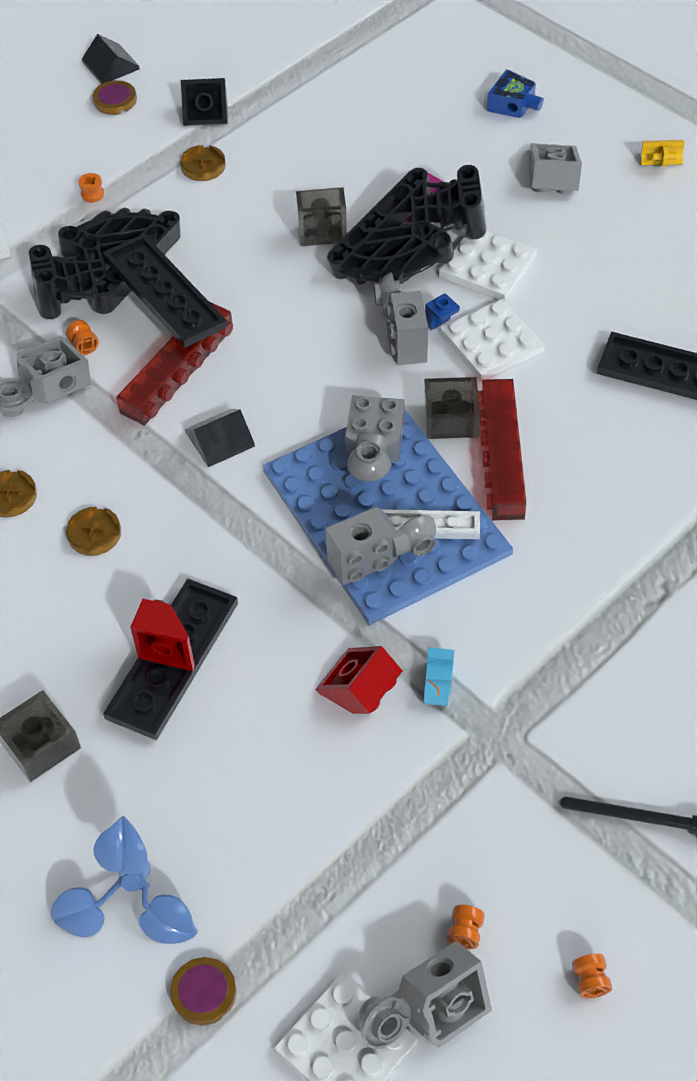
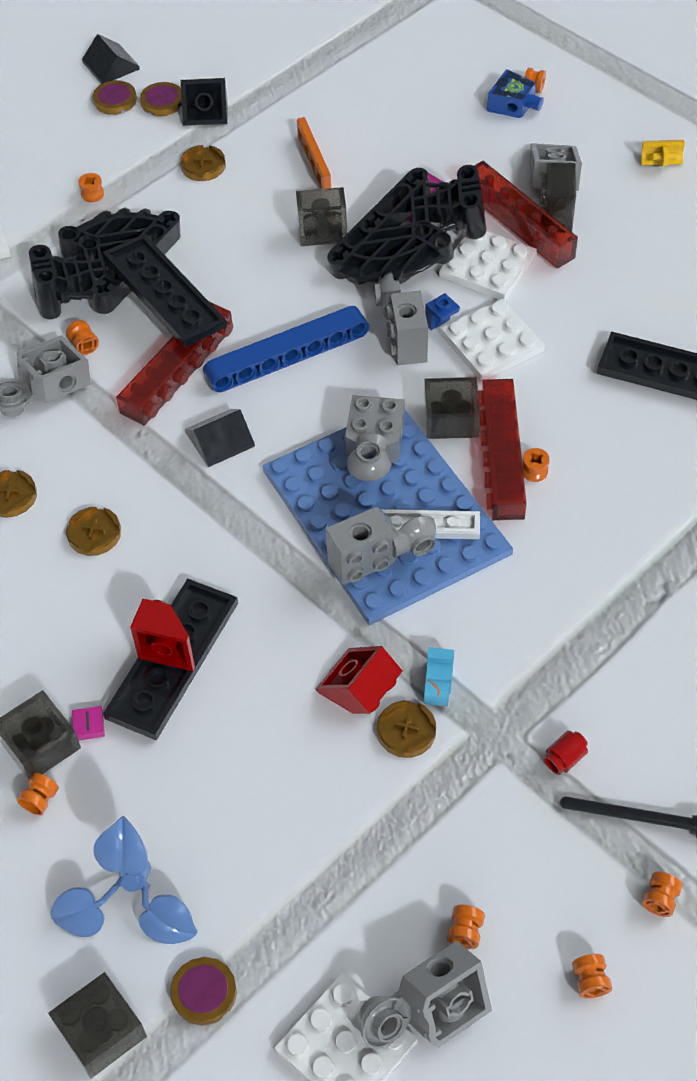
none -> orange wheel [17,773,59,816]
none -> clear smoke brick [48,972,147,1079]
none -> dark pink tile [72,706,105,741]
none -> tile [140,82,182,116]
none -> blue beam [203,306,370,392]
none -> orange tile [296,117,332,194]
none -> pearl gold tile [377,700,436,758]
none -> clear red brick [474,160,578,269]
none -> orange wheel [521,448,550,482]
none -> orange wheel [525,67,546,93]
none -> clear smoke brick [539,163,576,232]
none -> red brick [543,731,588,775]
none -> orange wheel [642,872,683,917]

